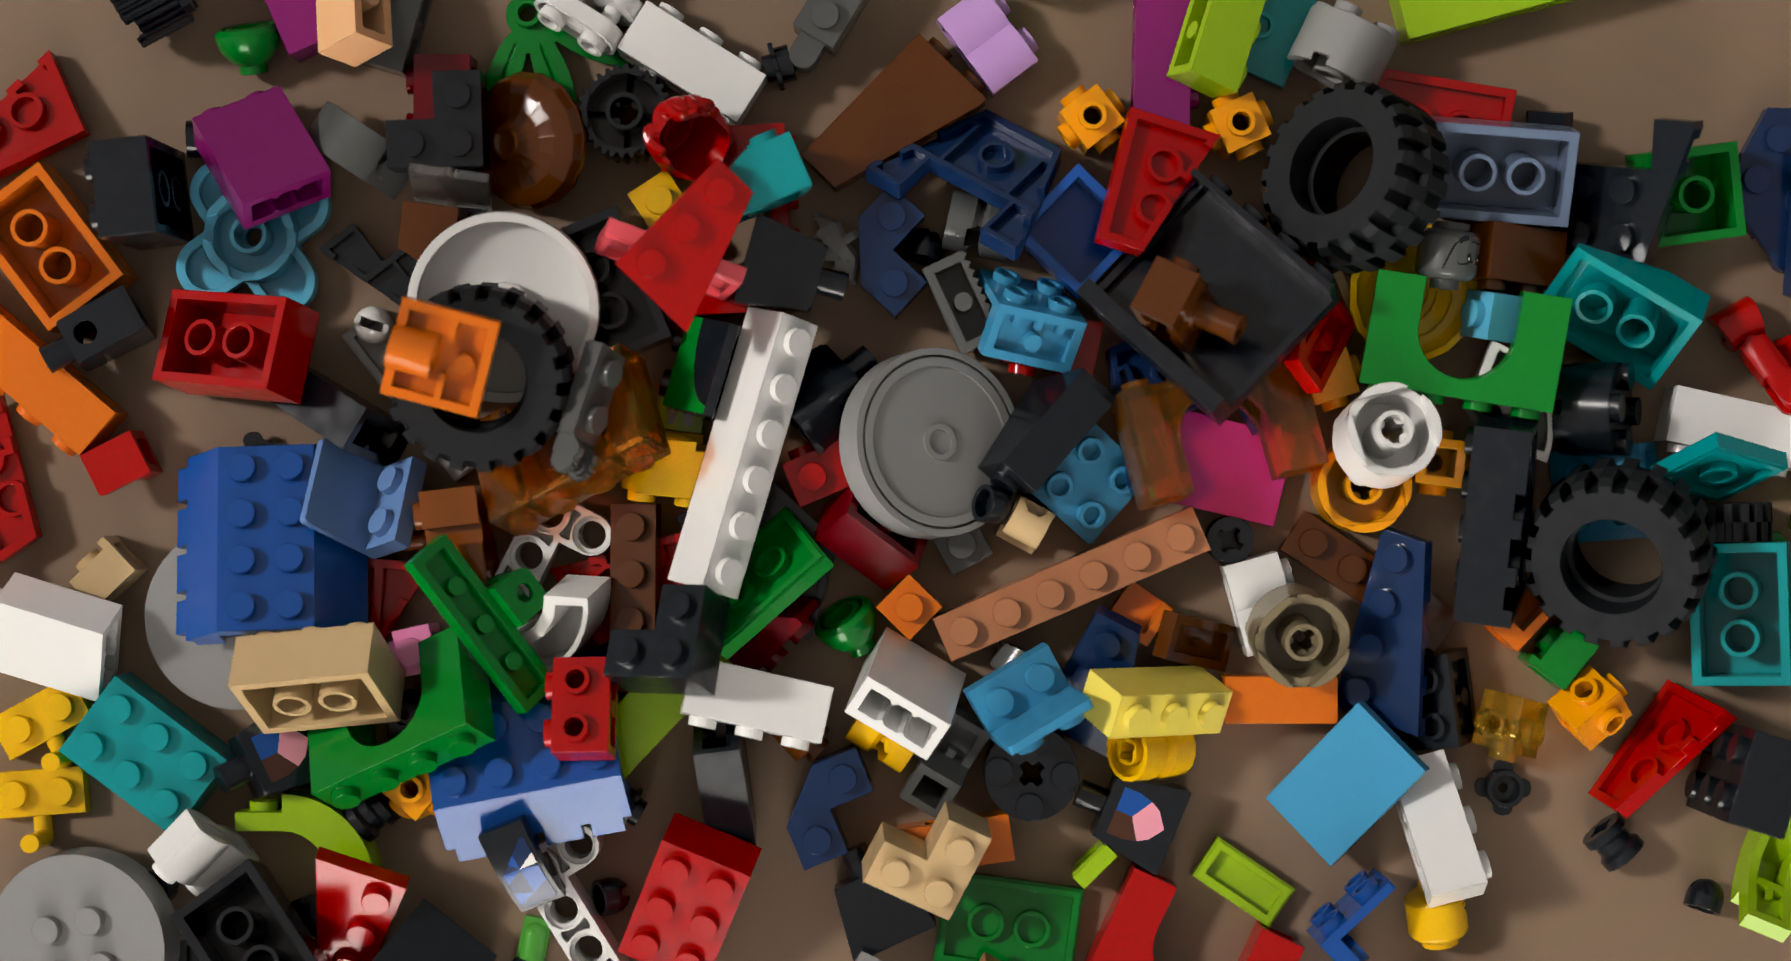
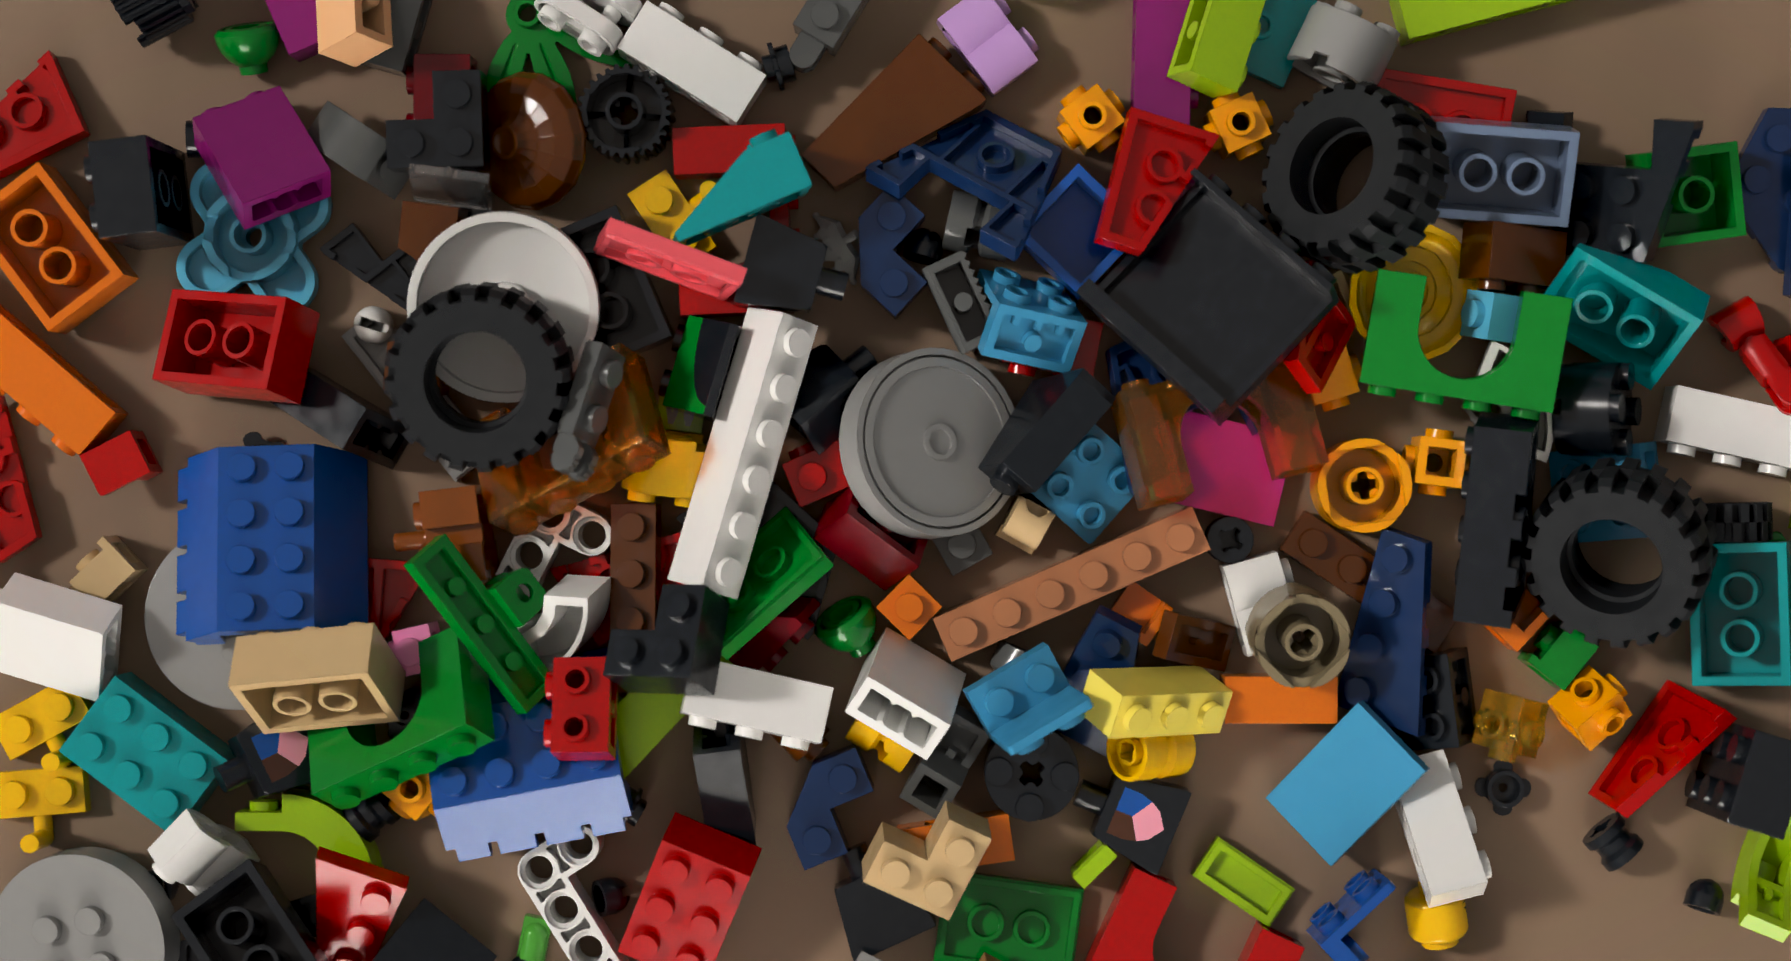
black torso [38,285,156,373] -> none
medium blue bracket [300,438,427,559] -> none
orange plate [380,295,502,418] -> none
slope [478,814,566,913] -> none
red wing [615,158,753,332] -> none
red hair [643,94,734,182] -> none
black hinge [972,484,1013,524] -> none
reddish brown brick [1130,255,1248,354] -> none
white brick [1332,382,1442,489] -> none
dark grey head [1415,220,1481,291] -> none
teal plate [1648,432,1788,502] -> none

